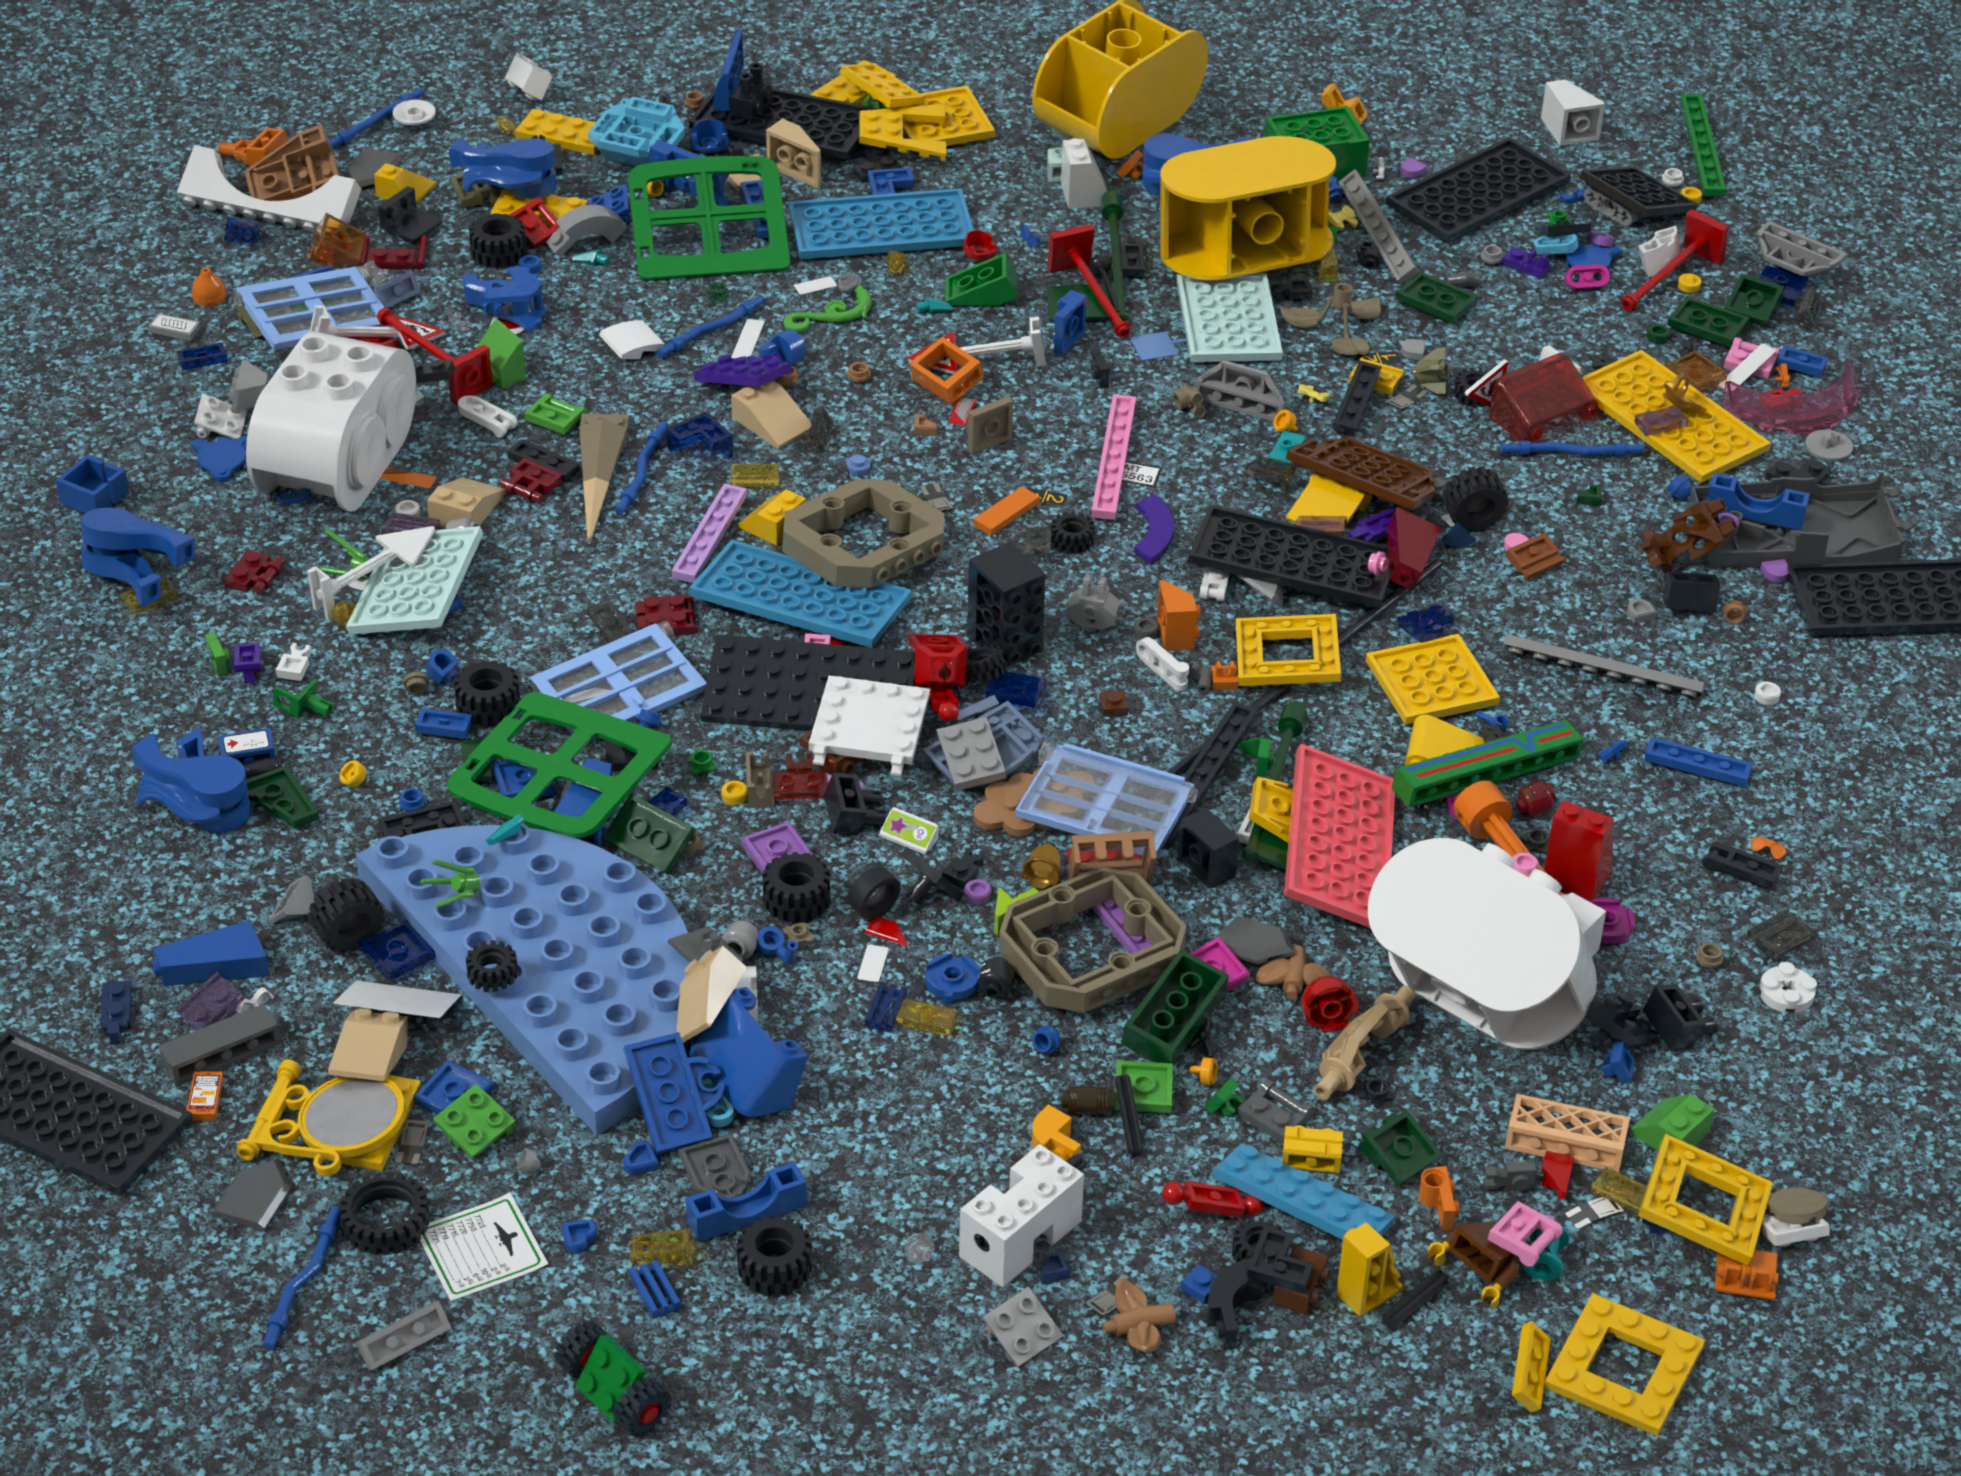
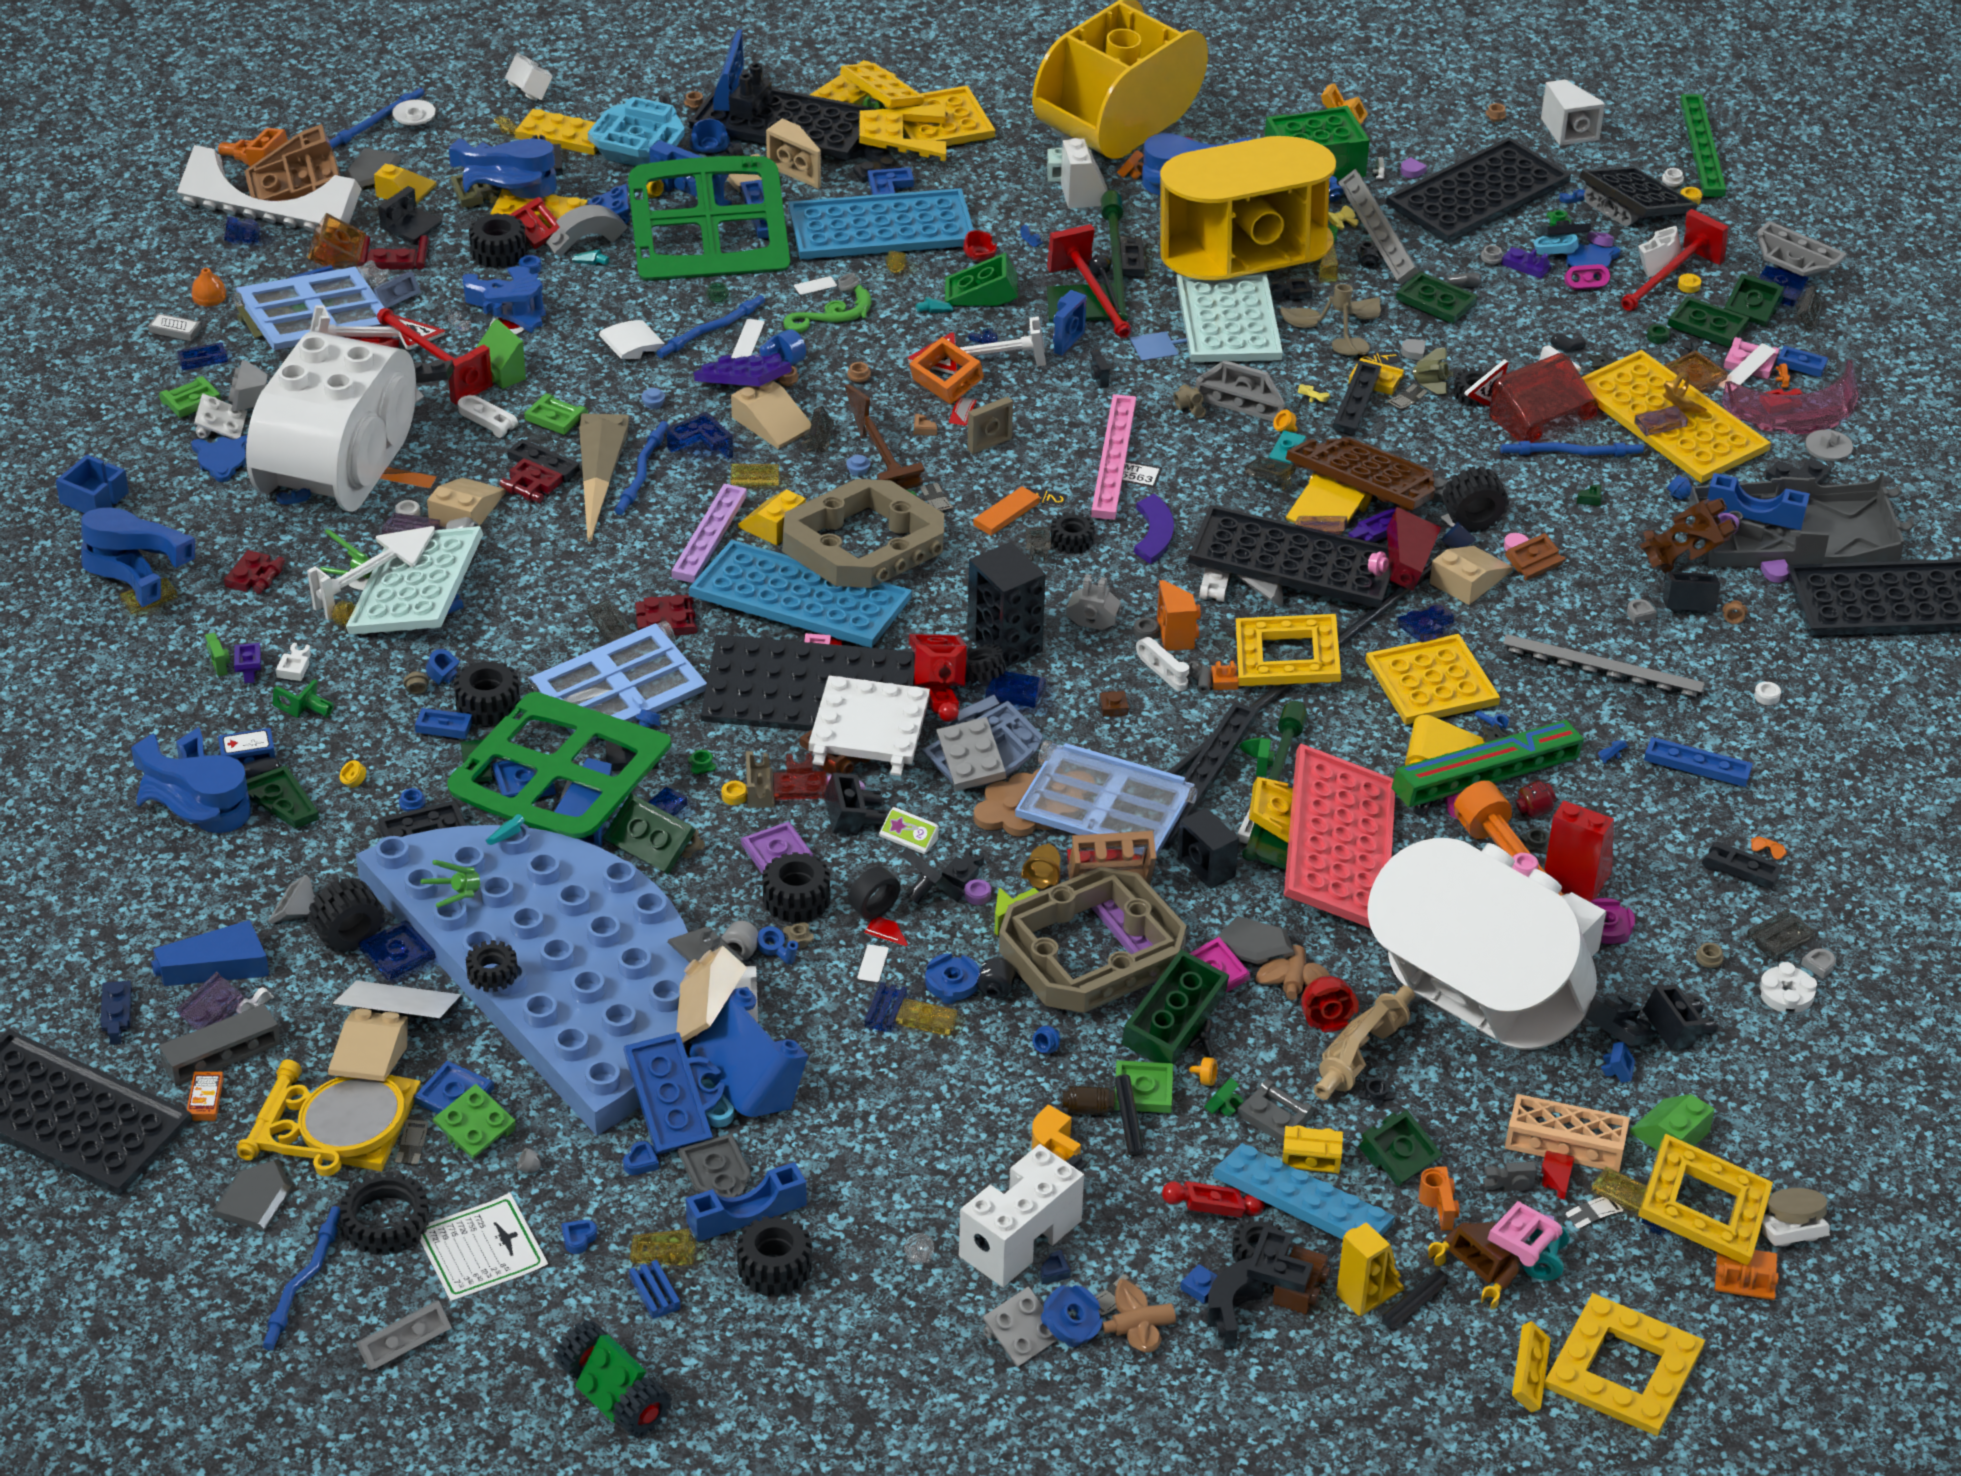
none -> bright green plate [159,376,221,418]
none -> medium blue plate [642,388,665,409]
none -> reddish brown piece [845,384,925,490]
none -> clear blue plate [968,328,998,344]
none -> blue plate [1041,1285,1102,1347]
none -> tan slope [1429,546,1513,605]
none -> medium nougat plate [1486,103,1506,122]
none -> black arm [1550,333,1586,352]
none -> light grey tile [1801,949,1836,979]

